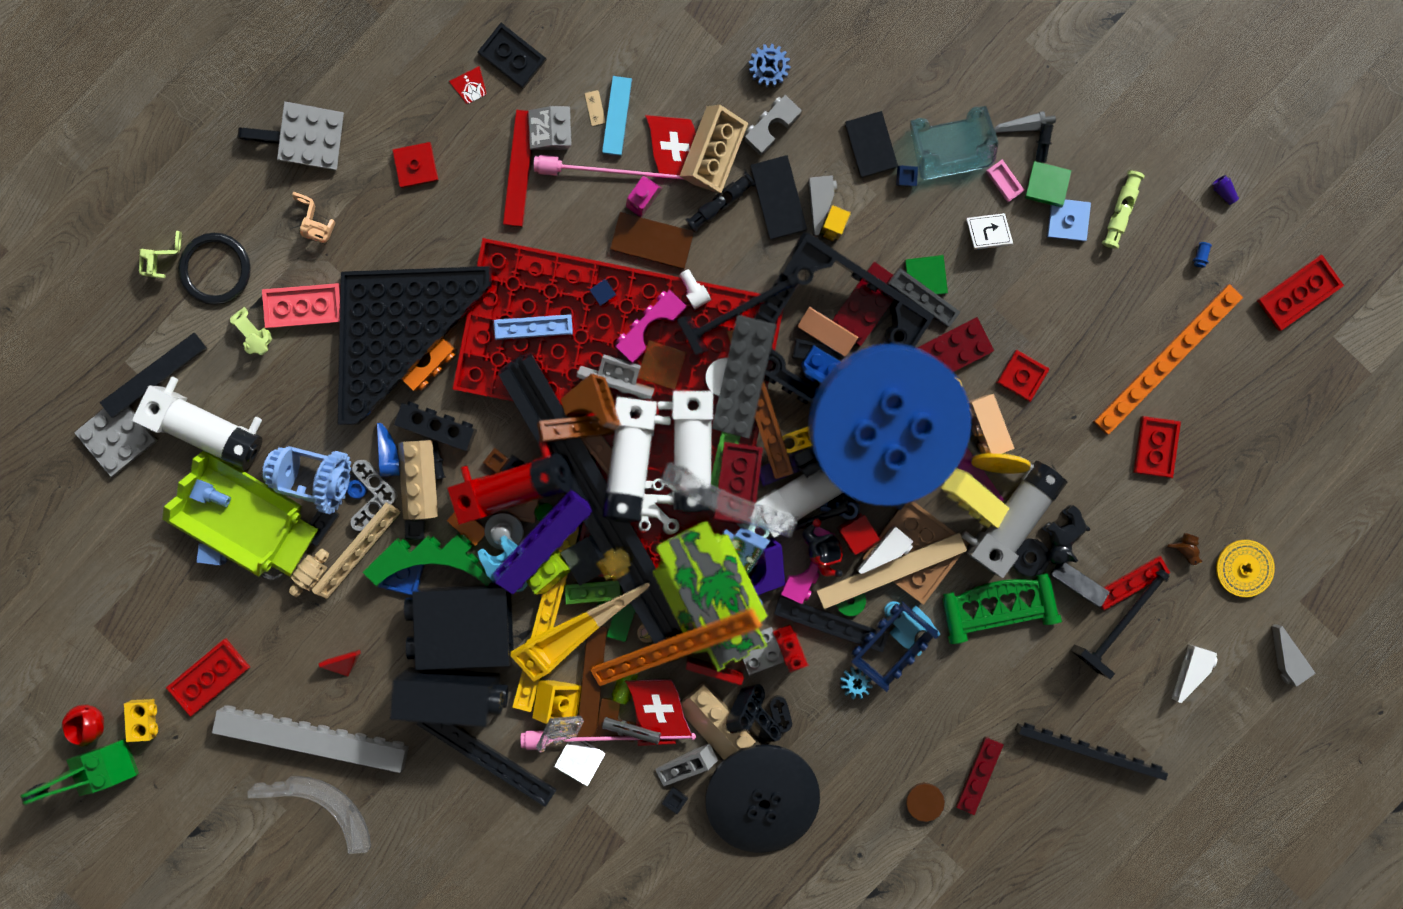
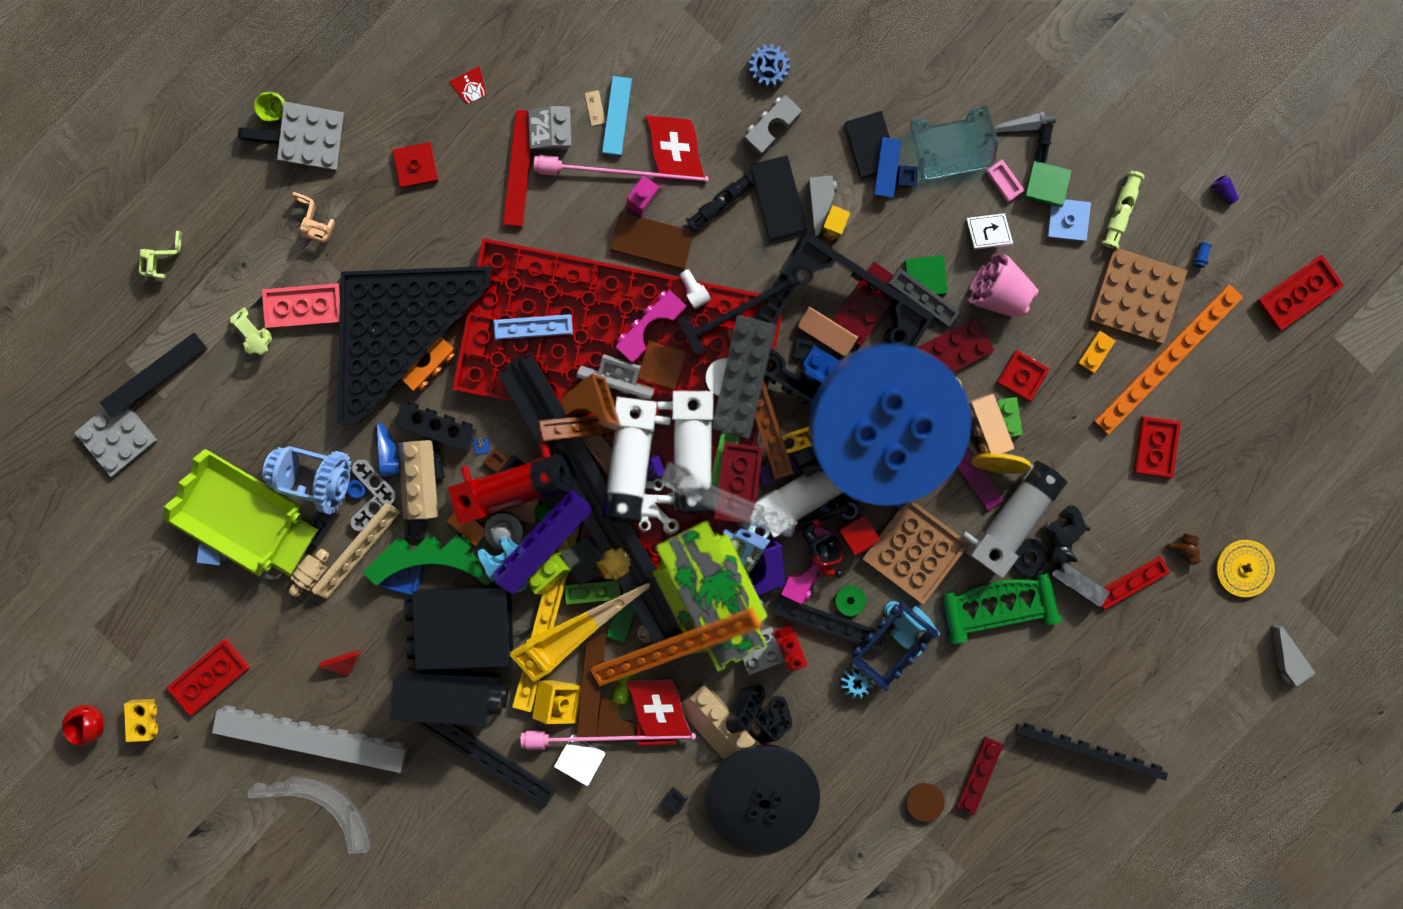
green slope [20,738,139,805] -> none
white piece [132,377,262,471] -> none
black wedge [178,232,251,305] -> none
medium blue pin [189,479,231,507] -> none
black tile [477,22,547,89] -> none
clear wing [536,716,584,752] -> none
dark blue tile [590,279,616,306] -> none
dark grey pin [602,717,661,745] -> none
light grey slope [655,743,718,786] -> none
tan slope [680,105,748,193] -> none
red tile [686,656,744,686] -> none
tan tile [816,533,967,609] -> none
white slope [857,526,913,574] -> none
light yellow brick [942,469,1009,528] -> none
black tile [1070,569,1170,680] -> none
white slope [1172,644,1217,703] -> none
none -> lime hair [254,92,285,122]
none -> blue sticker [473,438,490,454]
none -> dark purple bracket [646,456,666,480]
none -> blue tile [874,137,902,198]
none -> bright pink cone [968,252,1039,317]
none -> bright green plate [996,397,1023,437]
none -> light orange plate [1077,331,1116,373]
none -> medium nougat plate [1089,247,1188,344]

